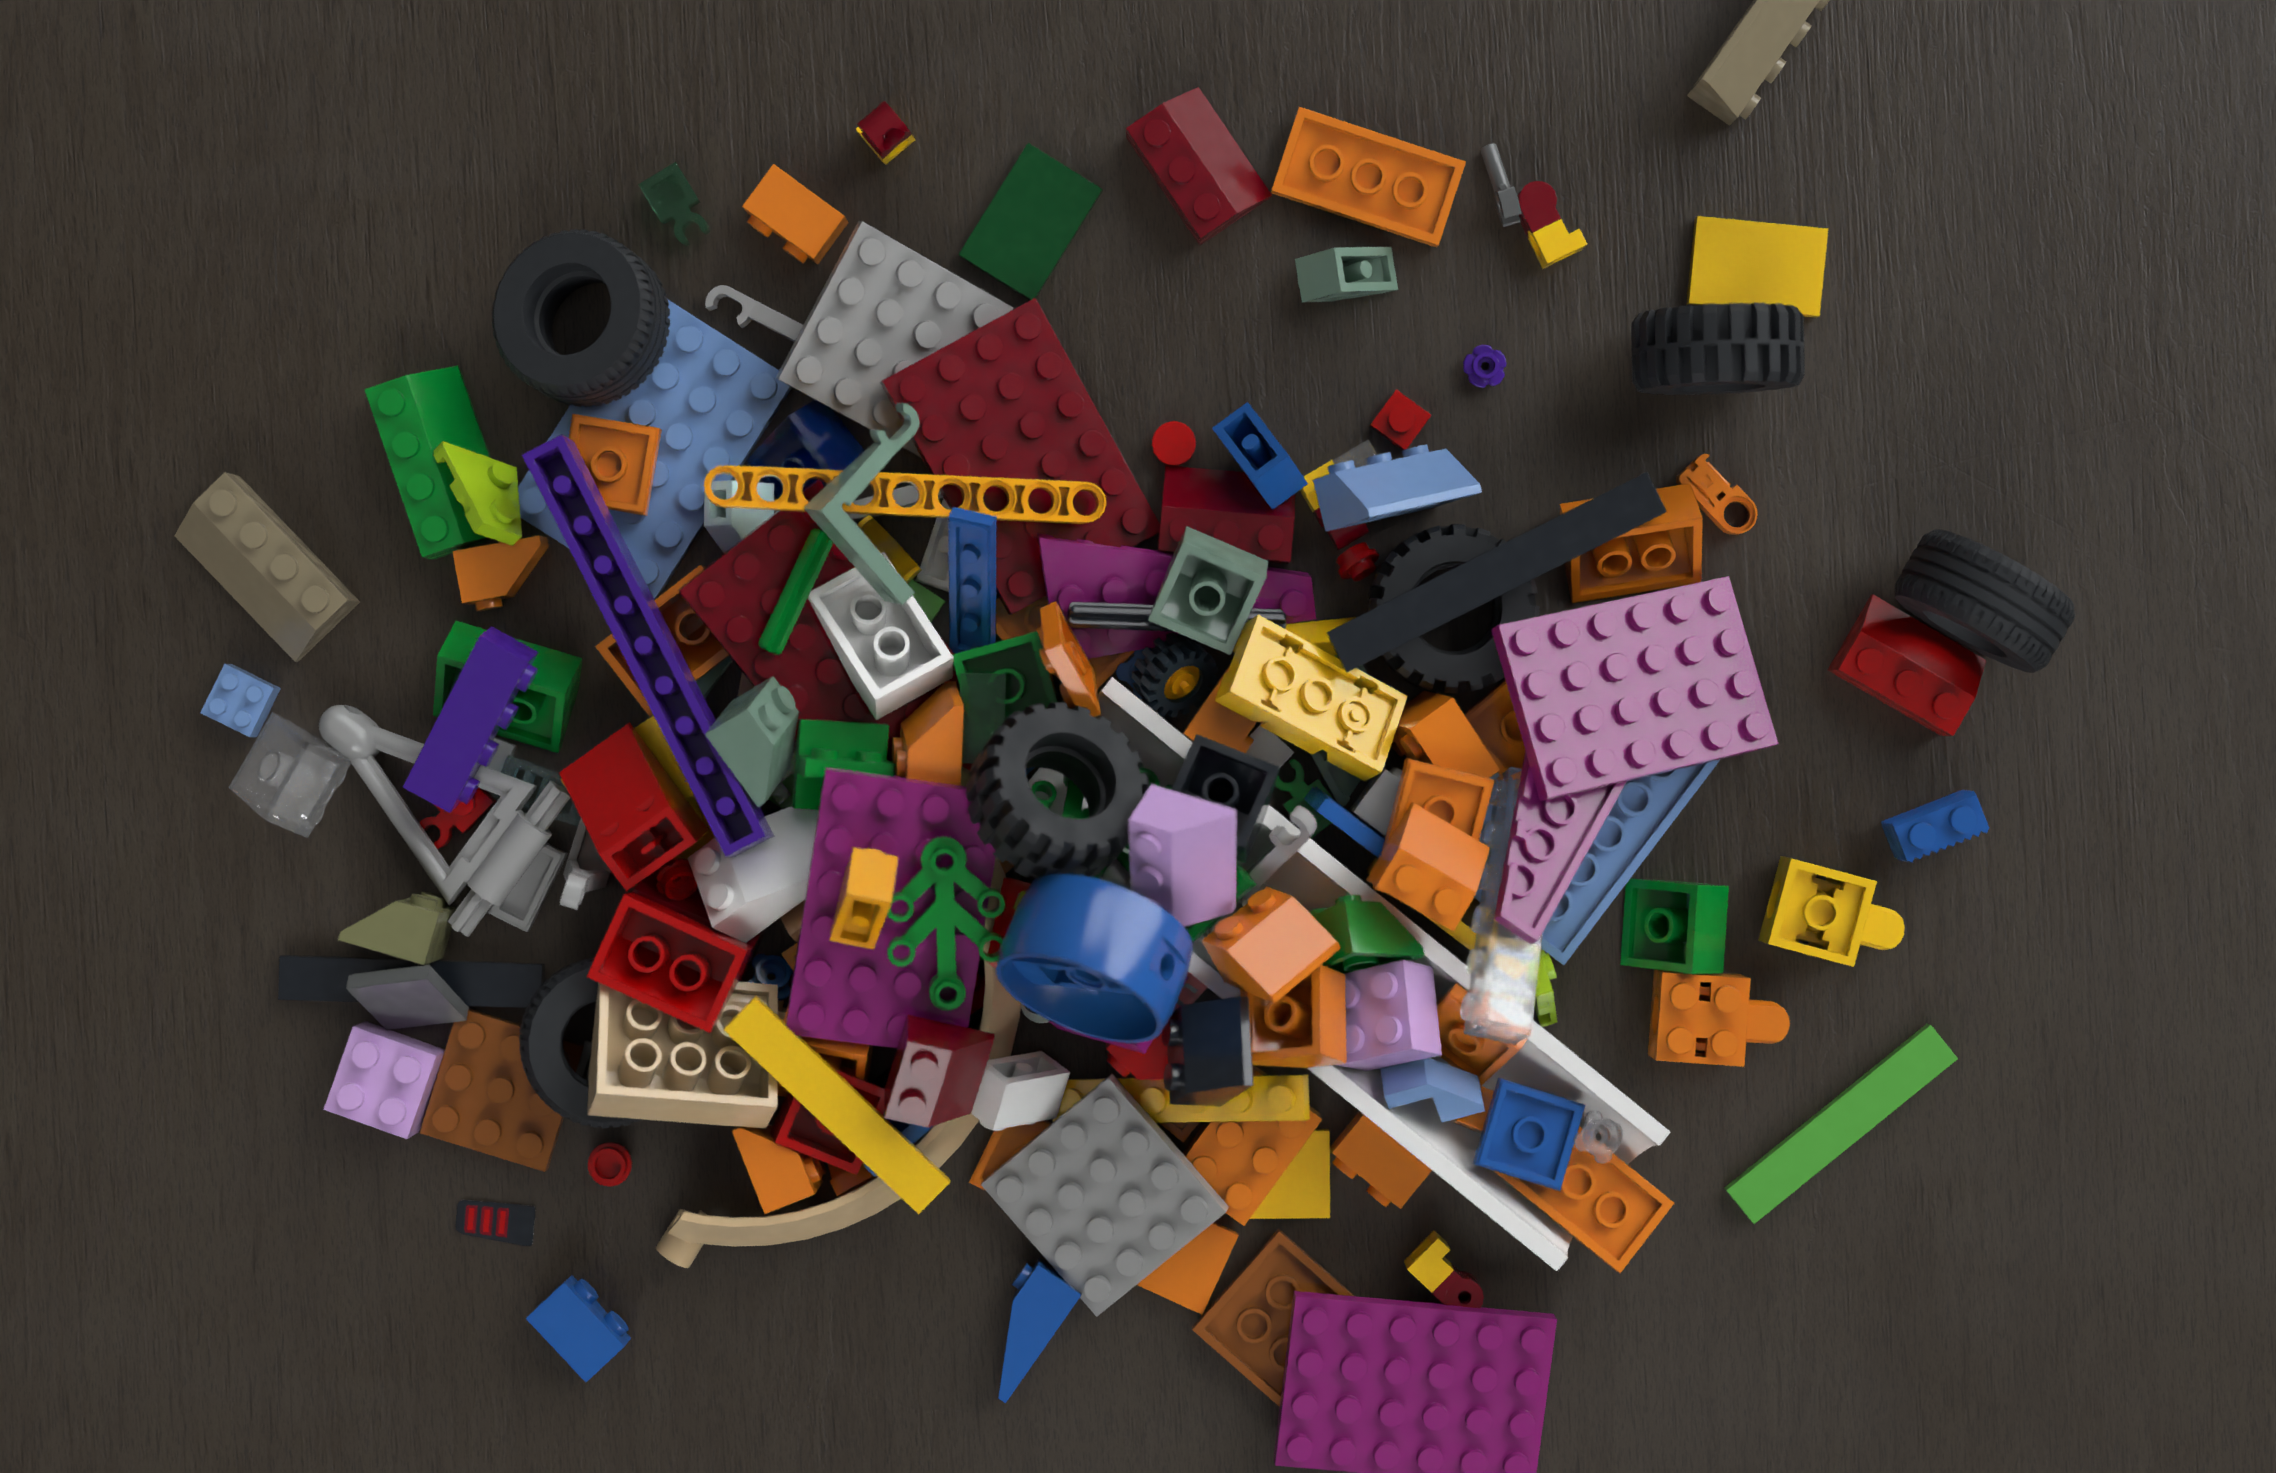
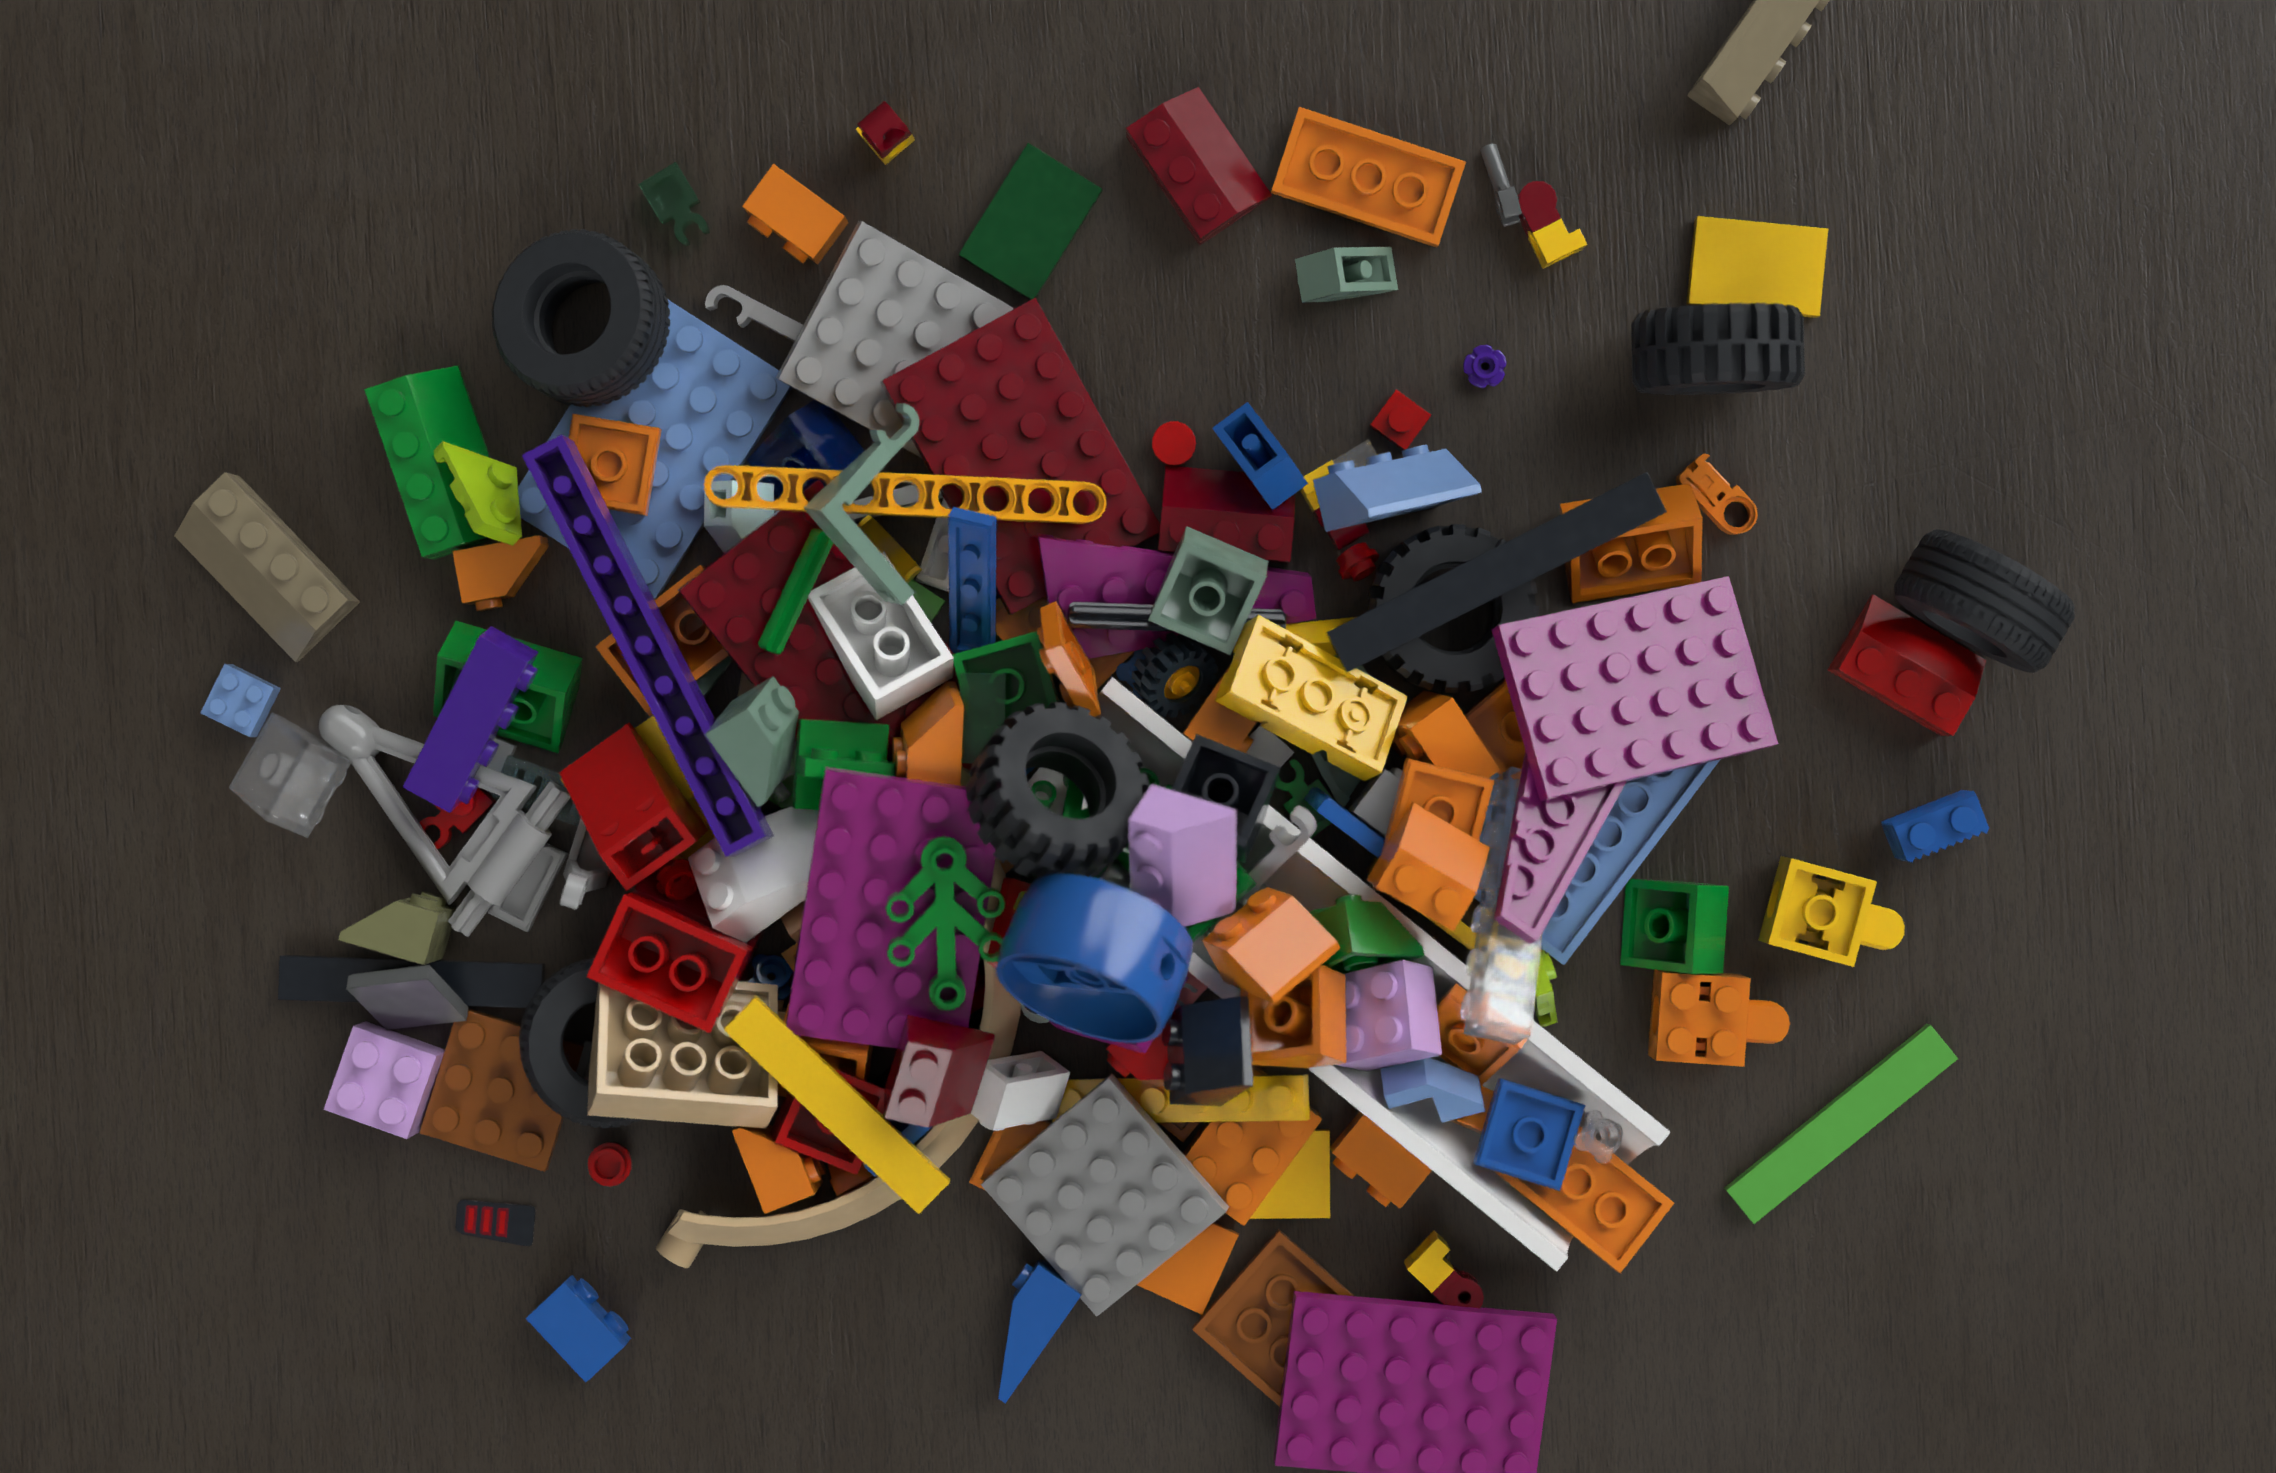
light orange slope [829,847,898,950] -> none

